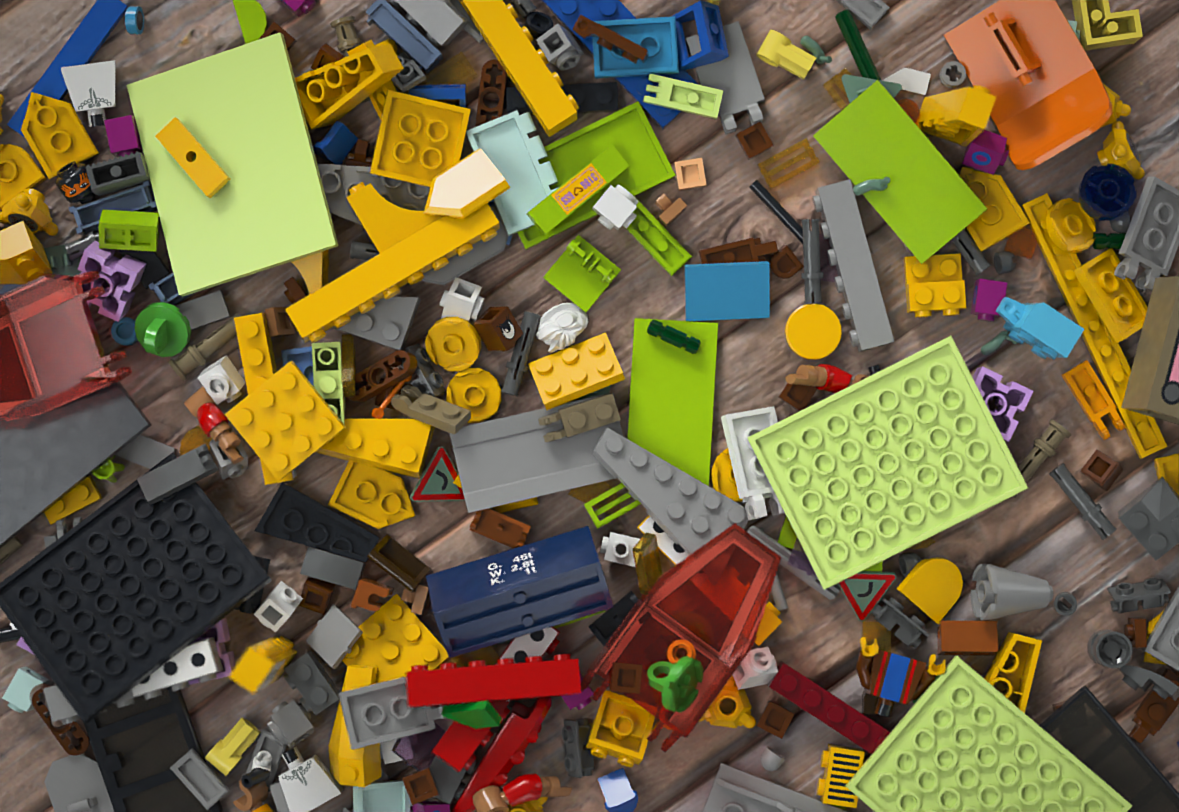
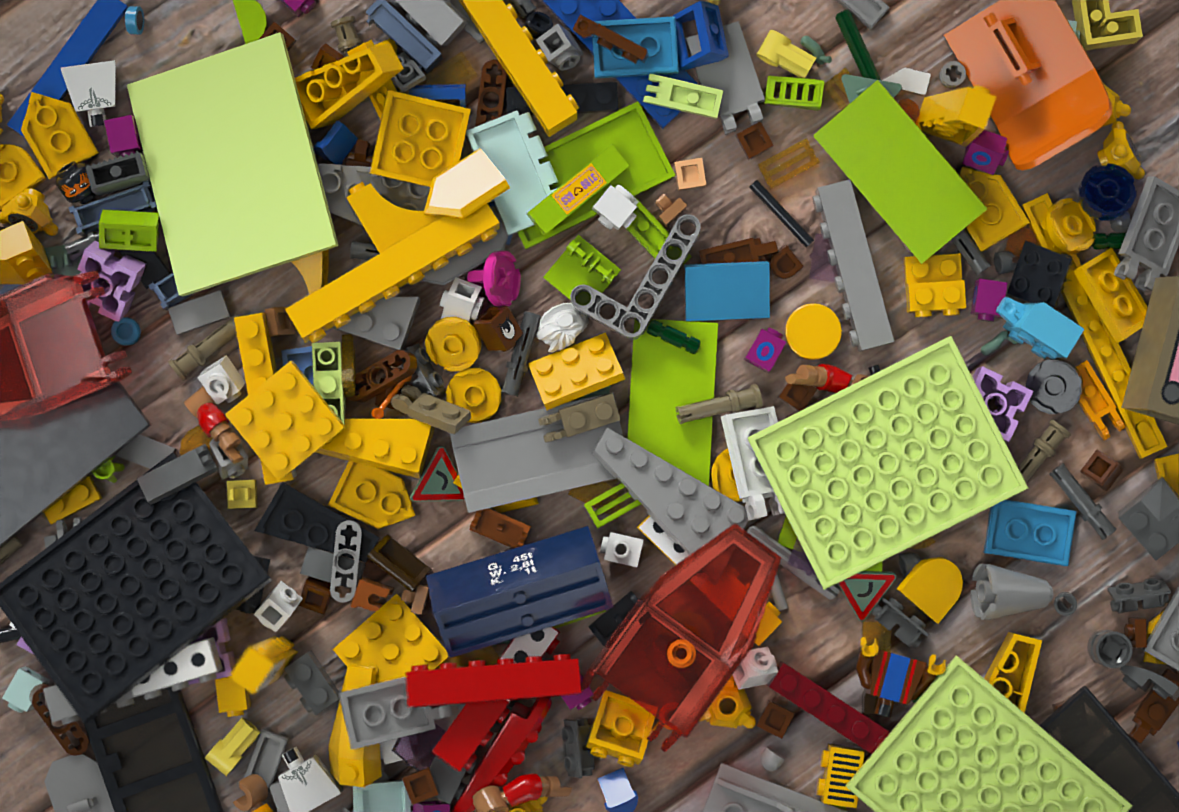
bright green tile [134,302,191,357] -> none
yellow tile [155,117,230,198] -> none
light grey tile [170,748,230,810] -> none
arm [241,751,272,788] -> none
light grey brick [266,700,313,749] -> none
reddish brown plate [284,277,308,305] -> none
light grey piece [306,604,363,669] -> none
green tile [441,701,502,729] -> none
reddish brown plate [610,662,642,694] -> none
clear yellow tile [632,532,663,595] -> none
bright green tile [647,656,703,713] -> none
dark grey pin [801,219,823,304] -> none
sand green piece [853,177,890,196] -> none
dark orange hinge [937,621,998,656] -> none
none -> yellow brick [215,676,251,717]
none -> light yellow tile [227,480,257,509]
none -> light grey beam [330,520,362,603]
none -> dark pink tile [467,250,521,307]
none -> light grey beam [570,214,701,340]
none -> dark tan pin [676,384,763,424]
none -> magenta brick [744,327,786,373]
none -> lime slope [764,76,824,111]
none -> dark azure tile [983,500,1077,566]
none -> black hinge [1007,240,1073,309]
none -> tile [1026,358,1083,414]

